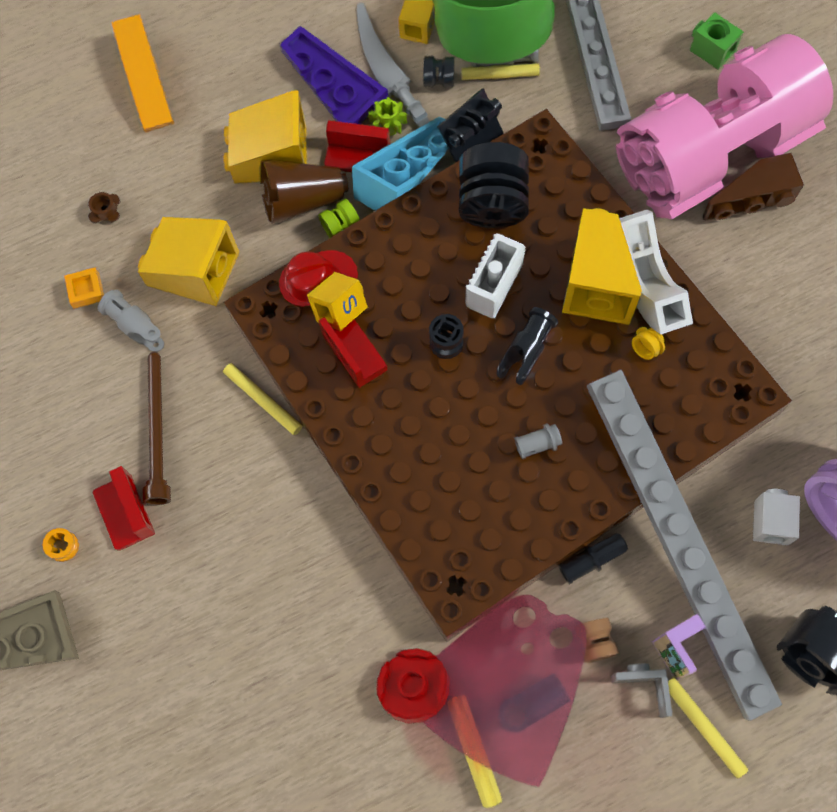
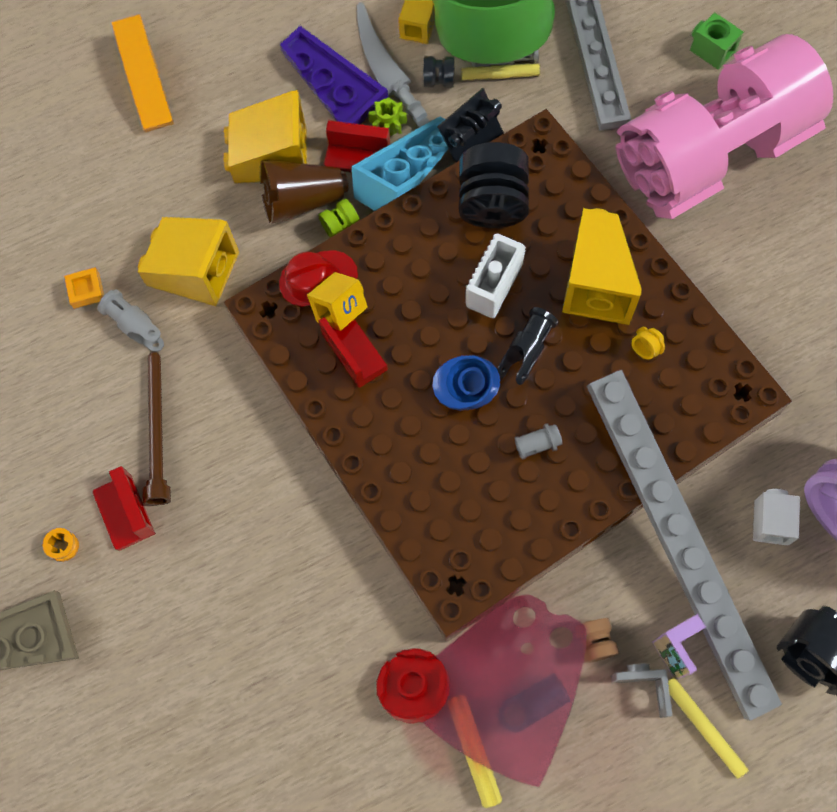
reddish brown plate [88,192,120,223] -> none
light yellow bar [223,363,303,435] -> none
black wheel [429,314,464,359] -> none
black axle [558,533,628,585] -> none
white arch [619,210,693,335] -> none
reddish brown slope [702,153,804,220] -> none
none -> blue hat [432,356,500,411]

